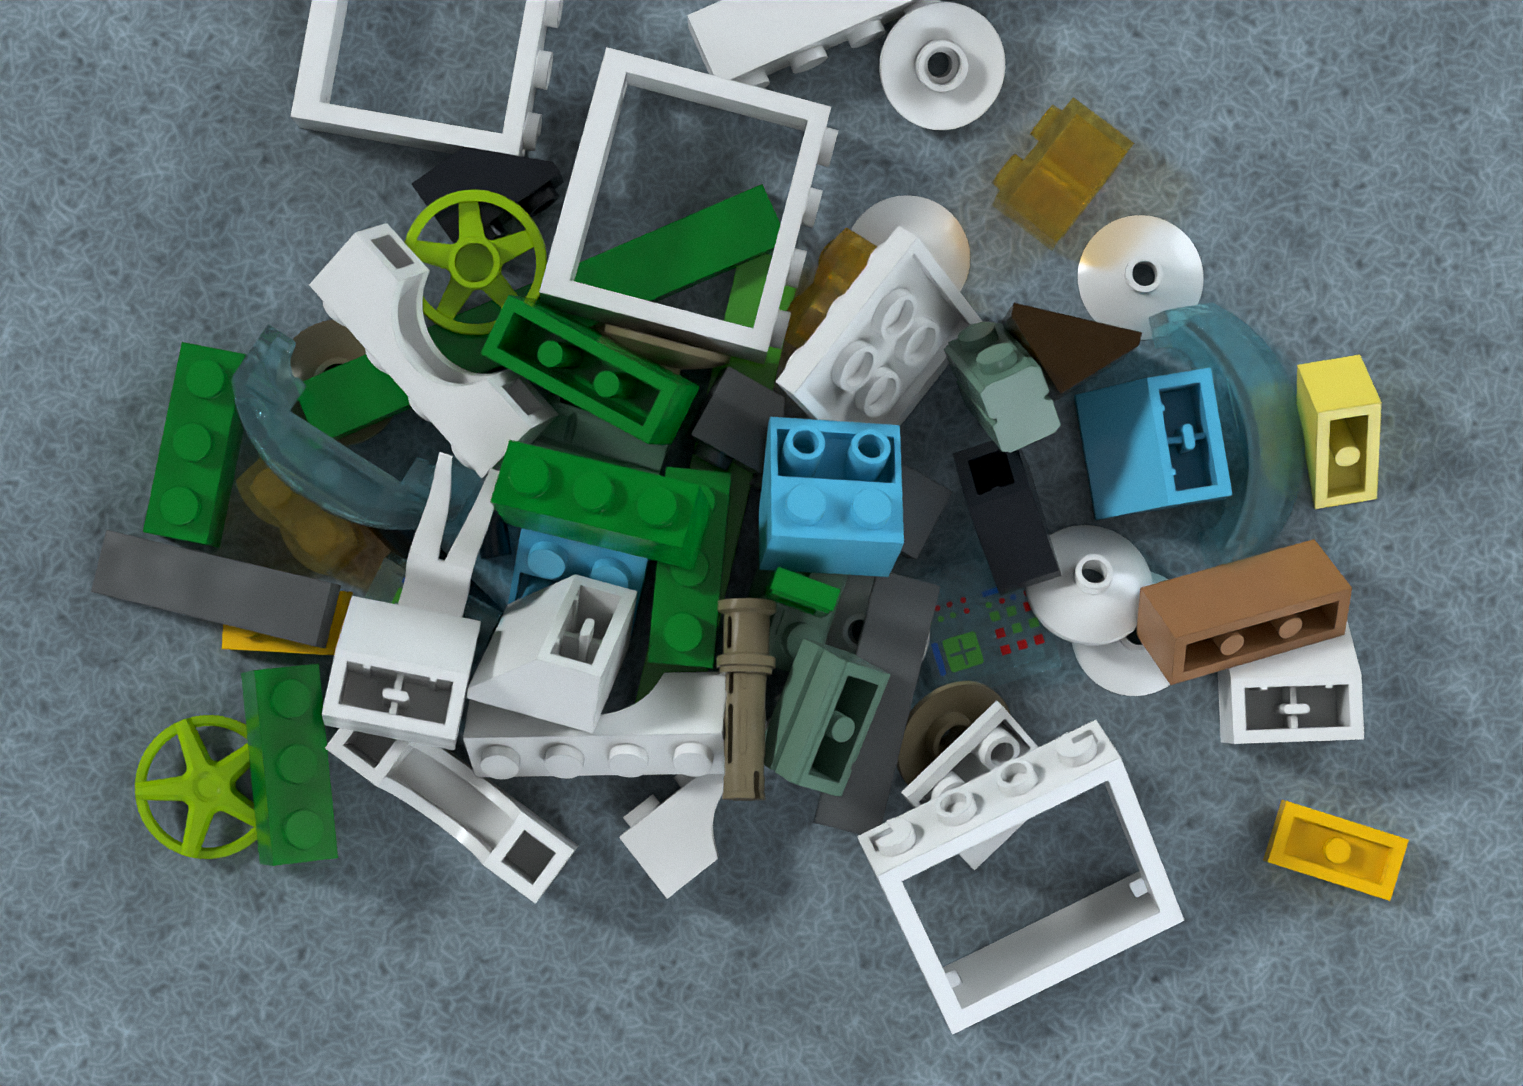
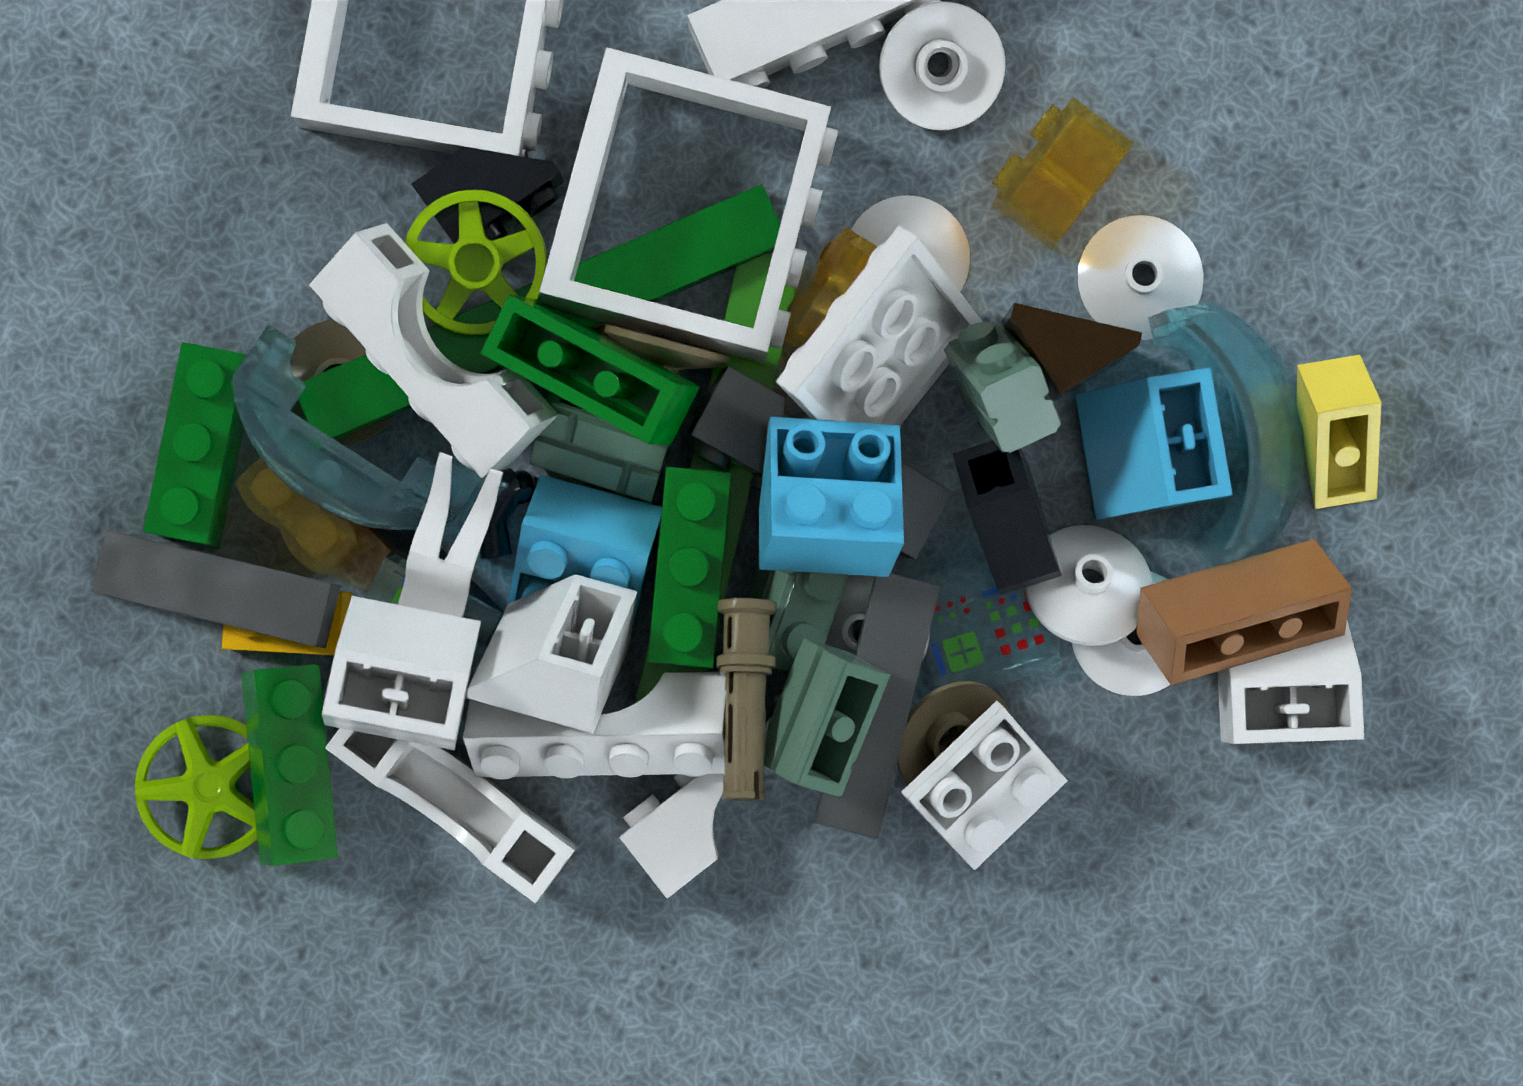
green brick [490,440,711,570] -> none
green tile [764,567,841,619] -> none
white window [857,720,1184,1035] -> none
yellow plate [1263,800,1409,901] -> none

